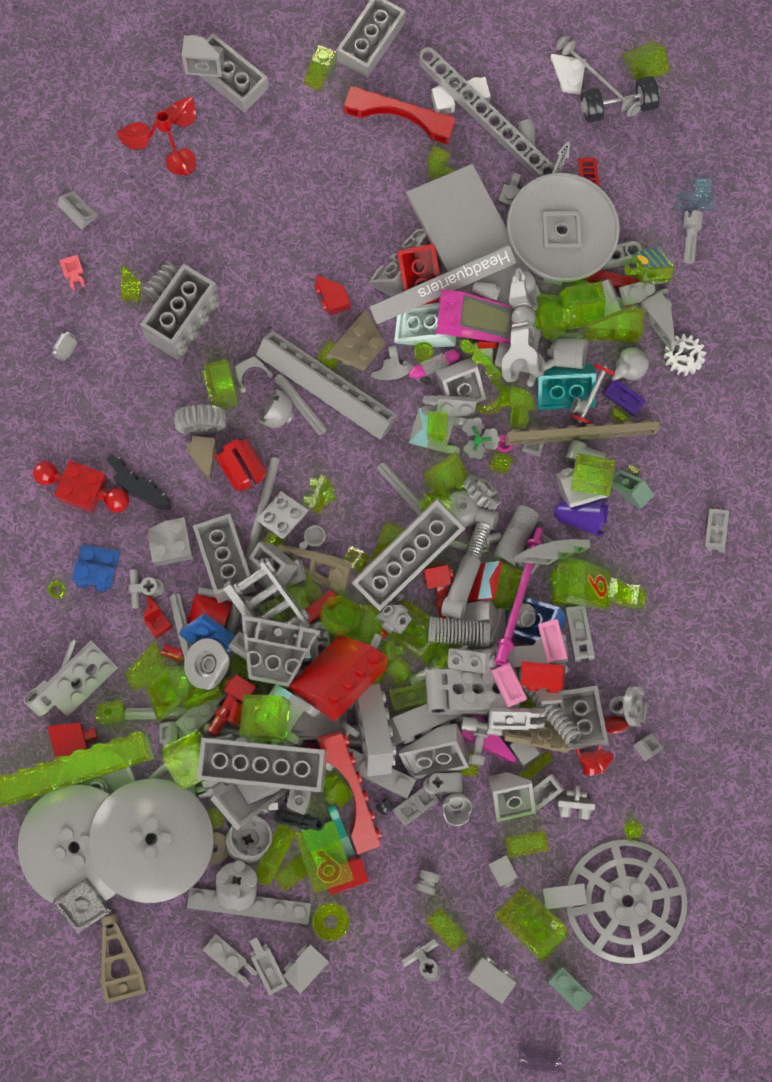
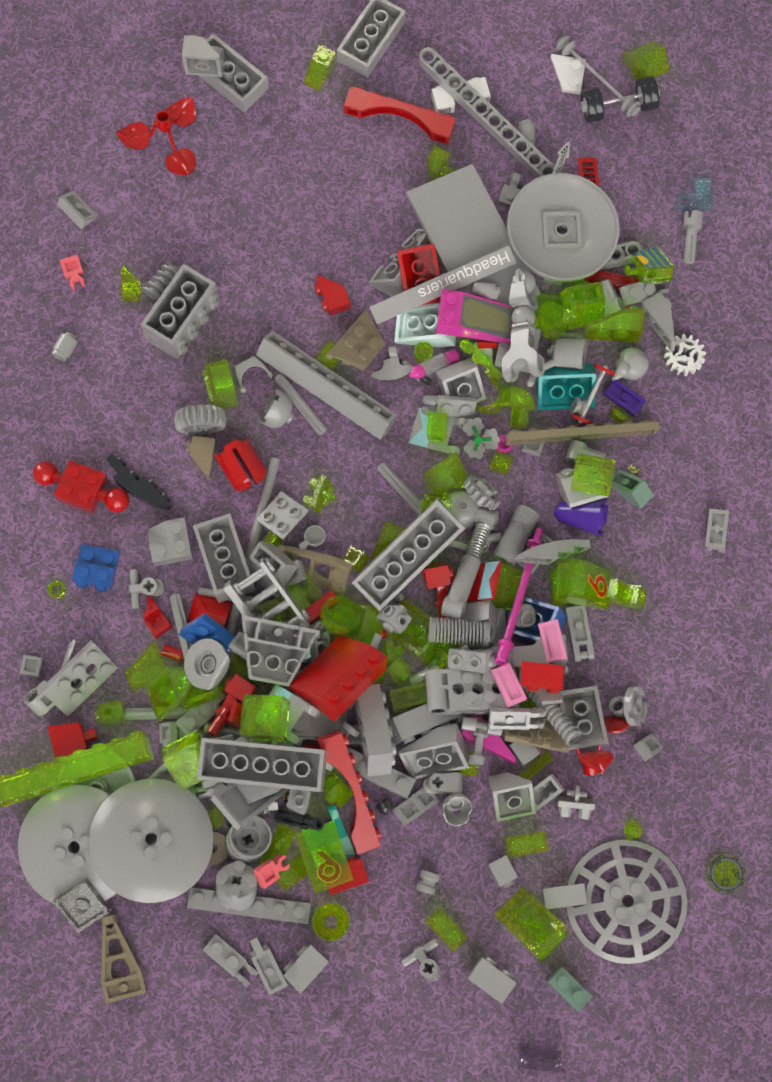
none -> light grey tile [19,654,44,678]
none -> coral plate [253,854,290,889]
none -> tile [706,854,747,894]

